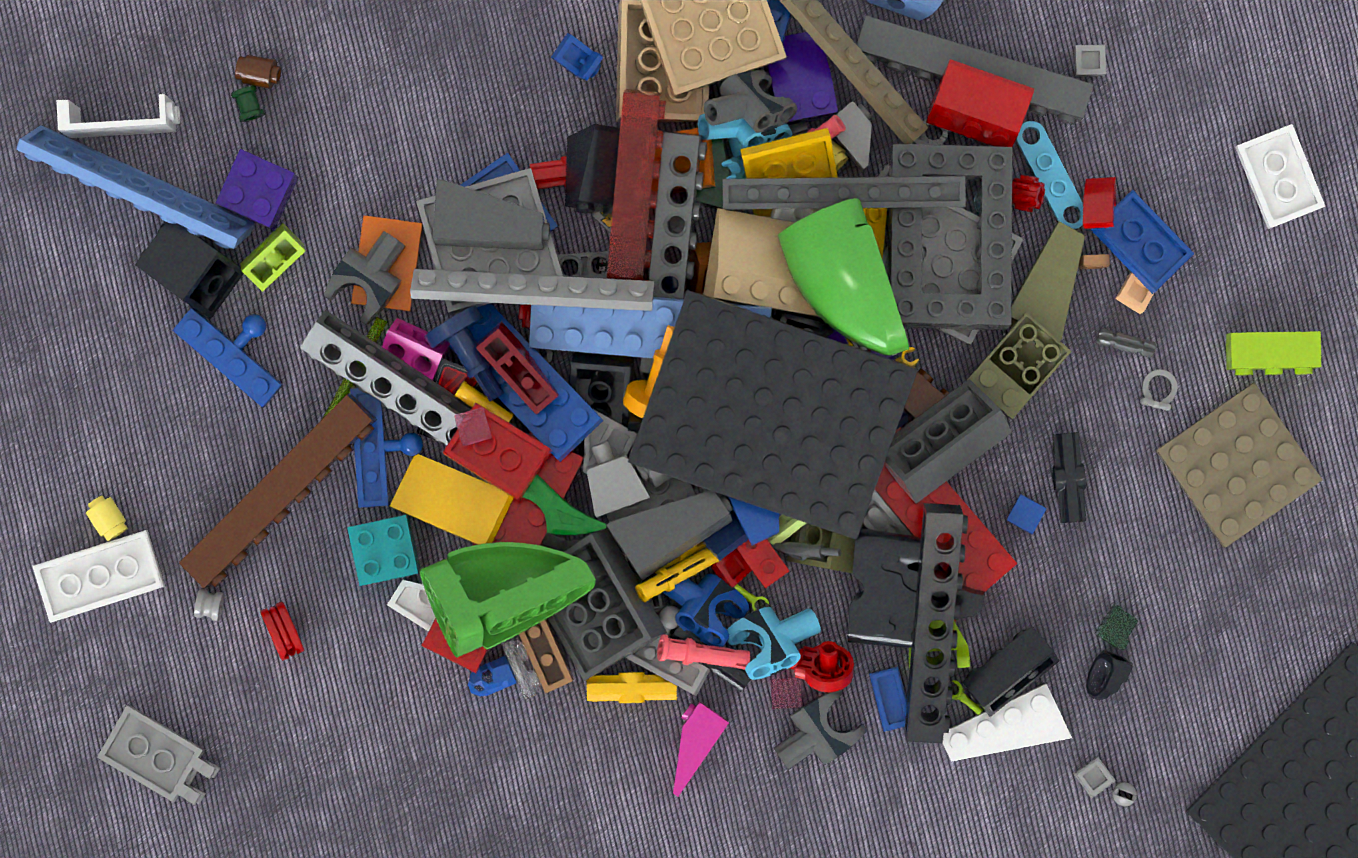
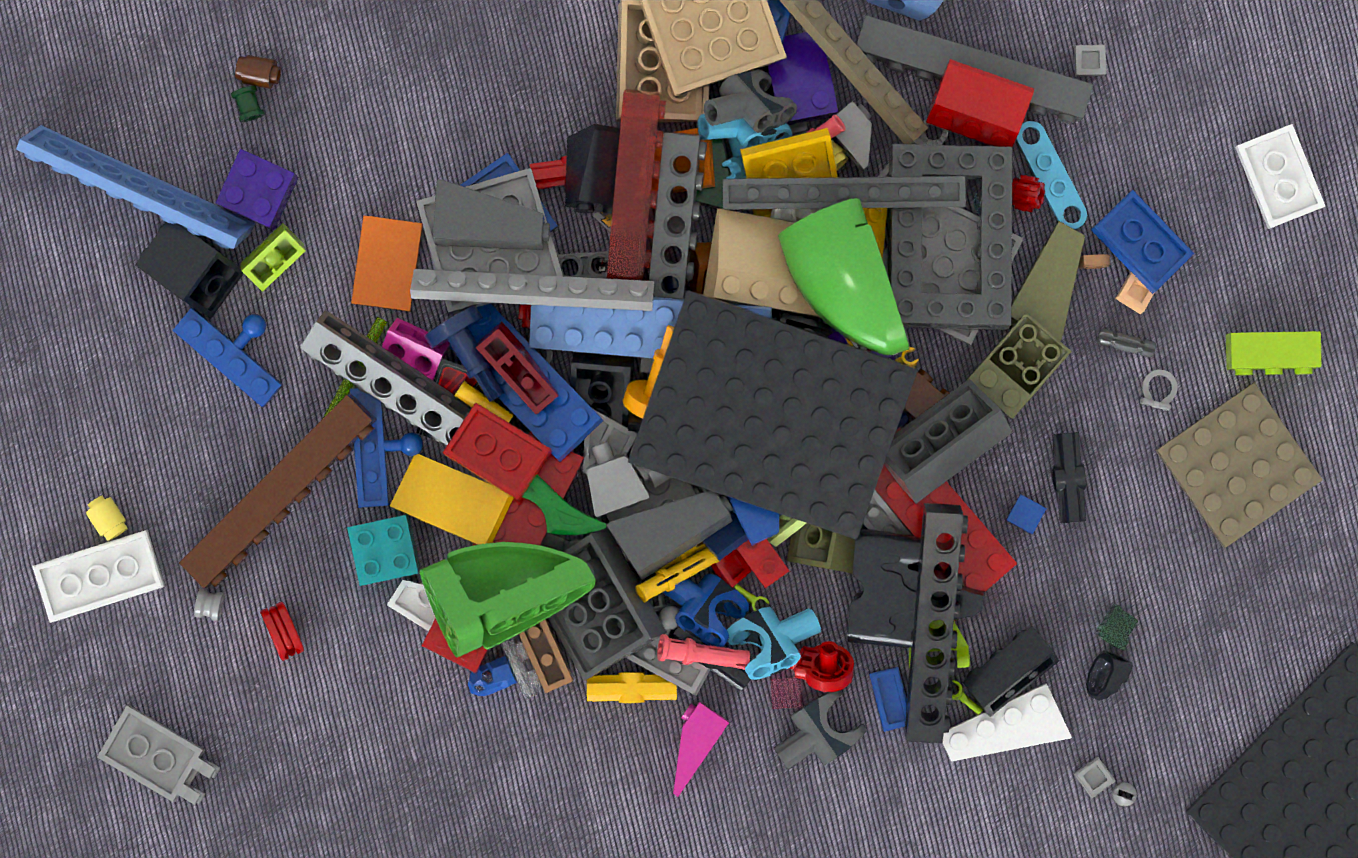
white panel [56,94,180,138] -> none
dark grey connector [324,231,405,325] -> none
clear pink tile [454,407,492,446] -> none
blue bracket [551,33,603,81] -> none
dark grey hand [774,542,841,561] -> none
red slope [1083,177,1116,229] -> none

